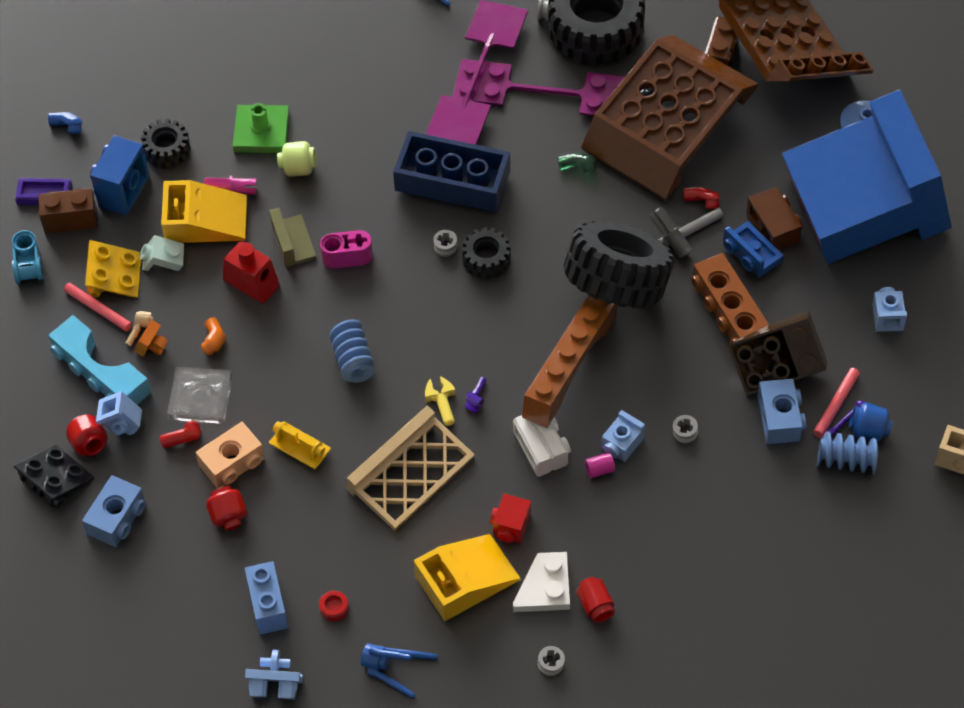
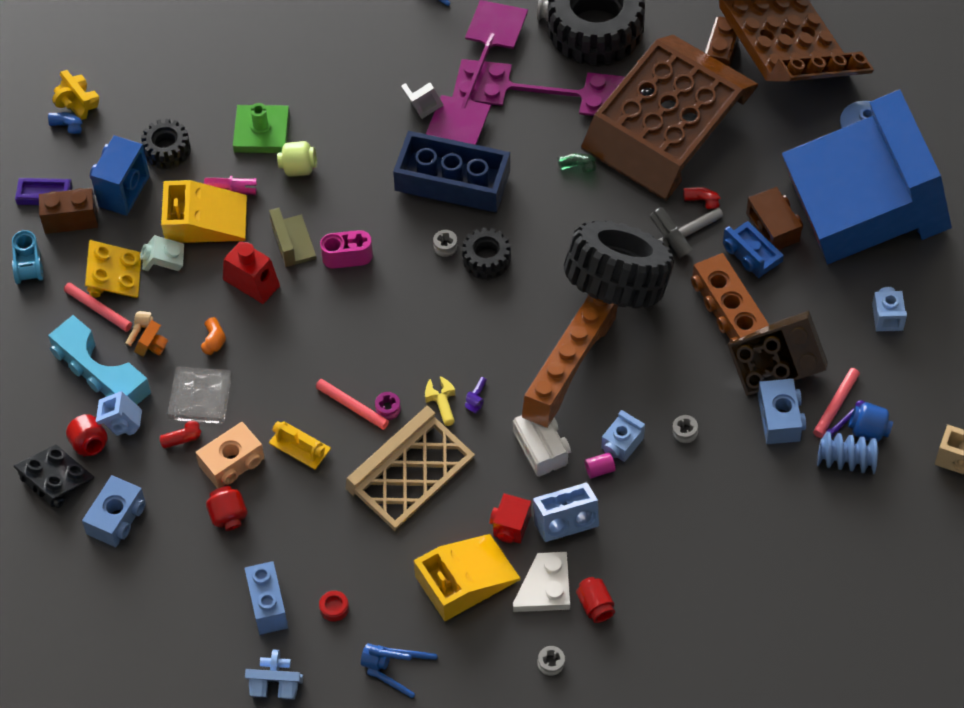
medium blue piece [329,319,376,383] -> none
none -> yellow hips [52,70,99,120]
none -> coral bar [316,379,389,430]
none -> magenta bush [375,392,401,420]
none -> light grey panel [401,83,443,119]
none -> medium blue brick [533,483,599,542]

